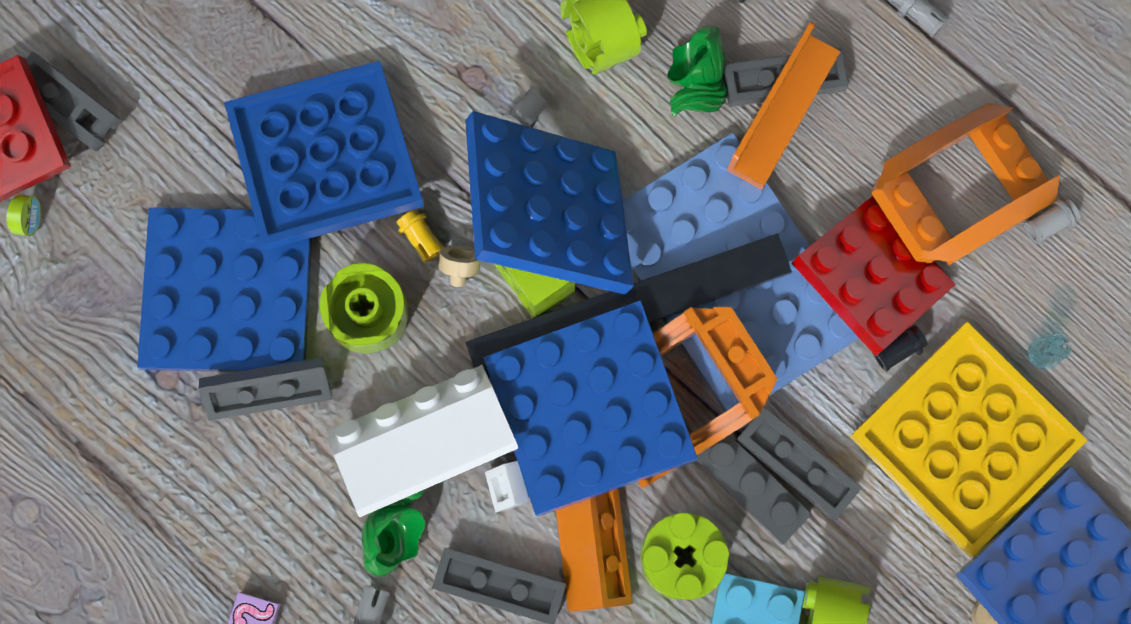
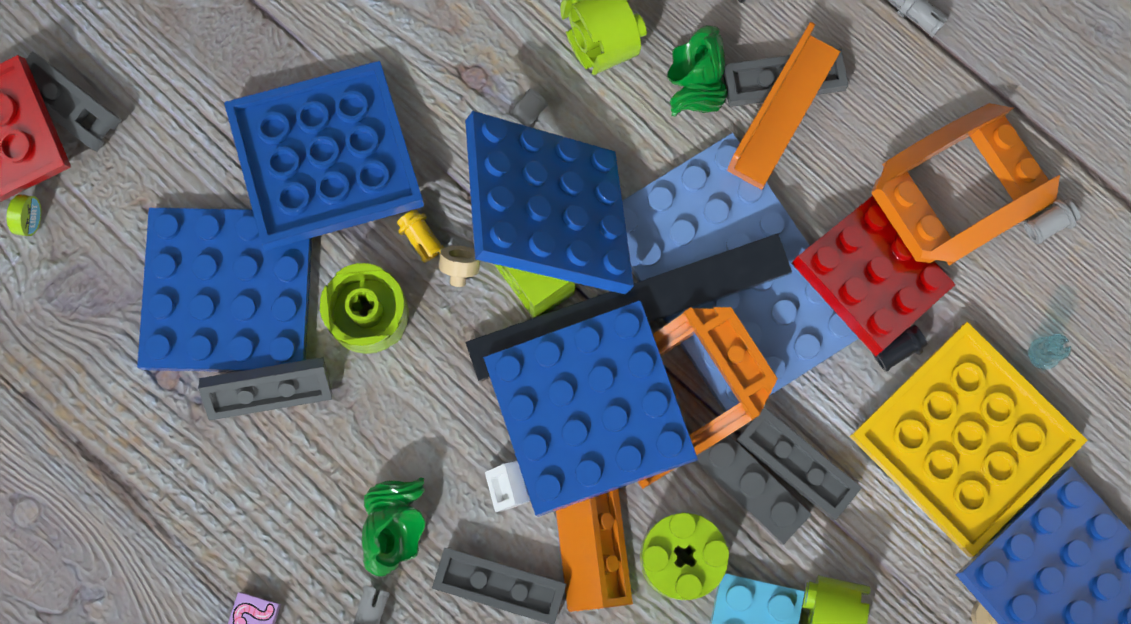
white slope [327,365,518,517] -> none

